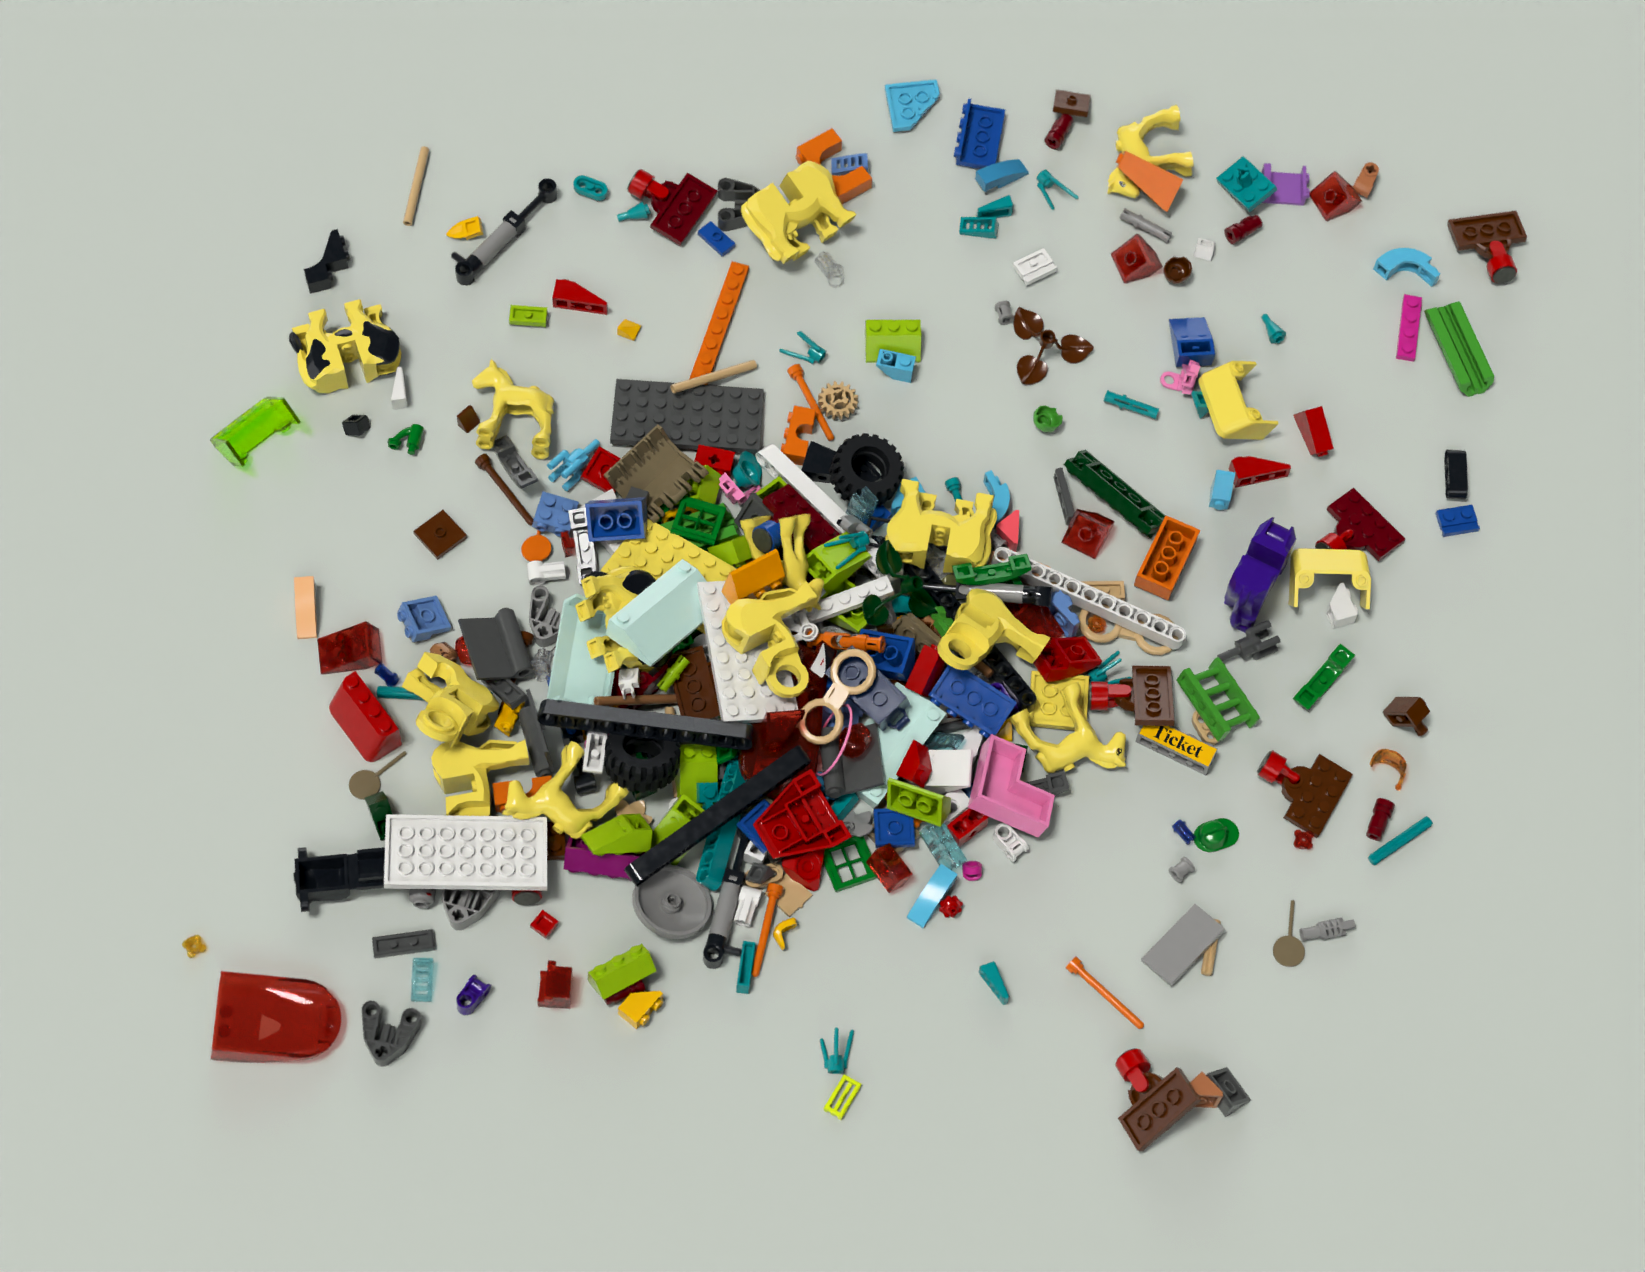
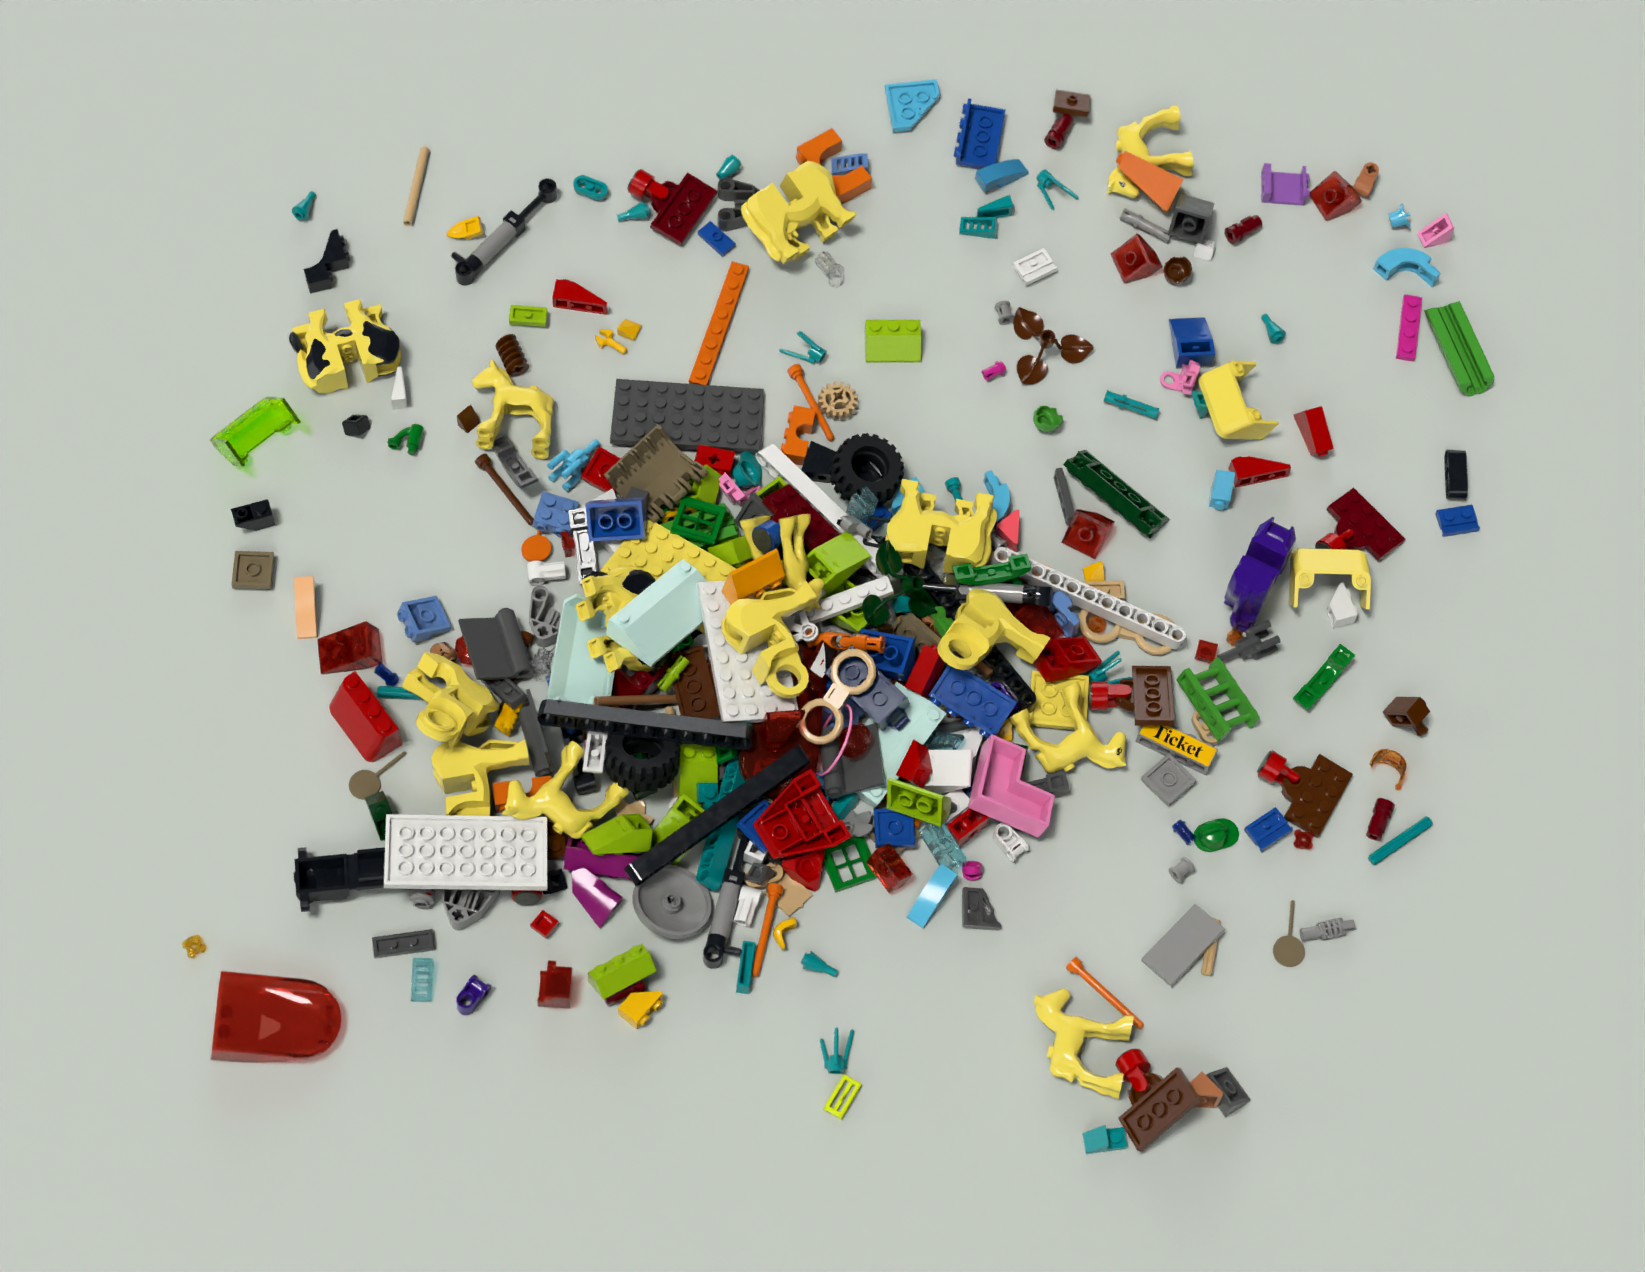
dark grey connector [362,1001,422,1067] -> none
reddish brown plate [413,510,467,560] -> none
white plate [618,668,640,699] -> none
tan piece [671,360,757,393] -> none
teal plant [824,531,870,569] -> none
medium azure slope [876,349,916,383] -> none
red plant [939,895,963,918] -> none
teal slope [978,961,1009,1005] -> none
orange brick [1134,515,1200,600] -> none
teal plate [1216,156,1277,212] -> none
reddish brown plate [1447,211,1527,284] -> none
none -> black slope [231,499,275,531]
none -> dark tan plate [232,551,274,590]
none -> teal cone [292,191,316,220]
none -> reddish brown piece [495,334,529,376]
none -> black slope [543,869,567,895]
none -> magenta panel [572,868,623,928]
none -> yellow bar [595,329,627,354]
none -> teal cone [716,155,742,179]
none -> teal cone [801,951,838,977]
none -> flat silver wing [962,887,1001,930]
none -> dark pink pin [981,361,1006,381]
none -> light yellow animal [1034,988,1134,1099]
none -> yellow slope [1082,561,1105,581]
none -> teal slope [1082,1125,1127,1154]
none -> light grey plate [1141,753,1196,806]
none -> dark grey slope [1168,193,1215,244]
none -> clear red plate [1194,639,1218,663]
none -> clear orange plate [1226,629,1244,647]
none -> blue plate [1244,807,1293,852]
none -> medium azure piece [1388,204,1411,228]
none -> bright pink slope [1417,213,1454,248]

